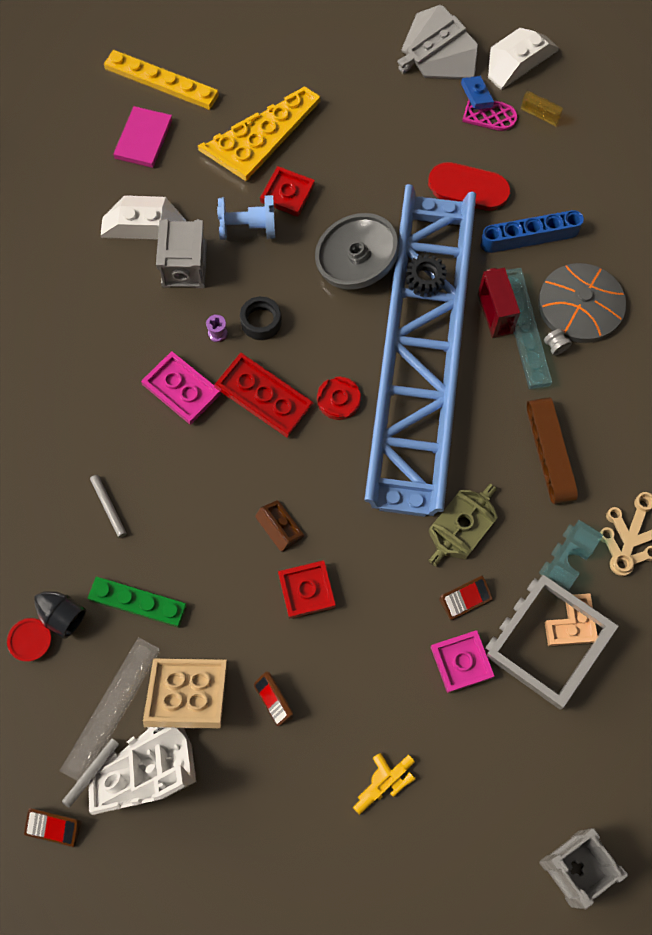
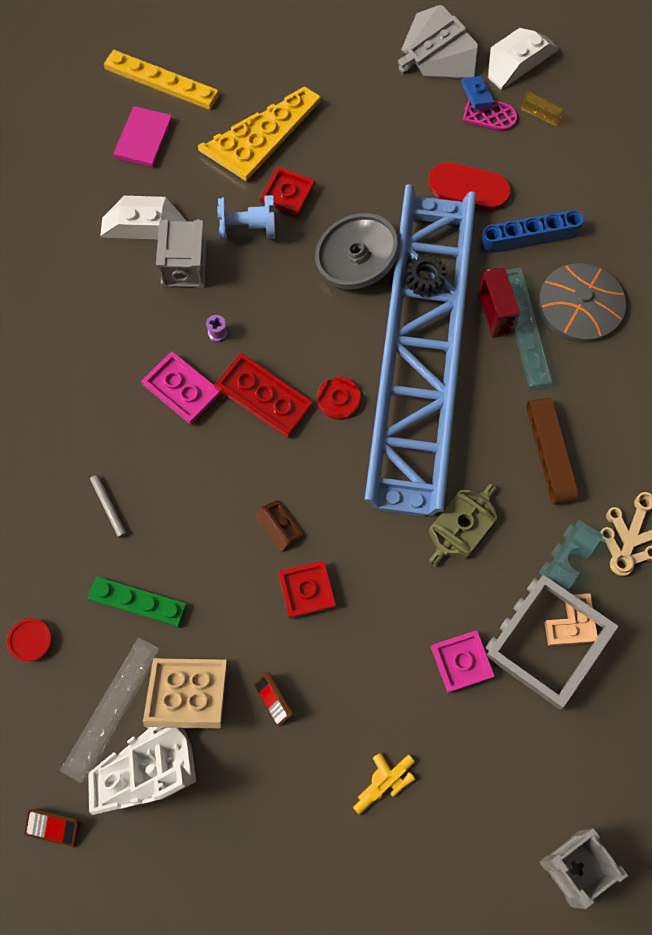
black helmet [34,591,86,639] -> none
light grey bar [62,739,119,808] -> none
black tyre [240,296,282,340] -> none
slope [439,575,493,621] -> none
light grey wheel [544,328,572,356] -> none

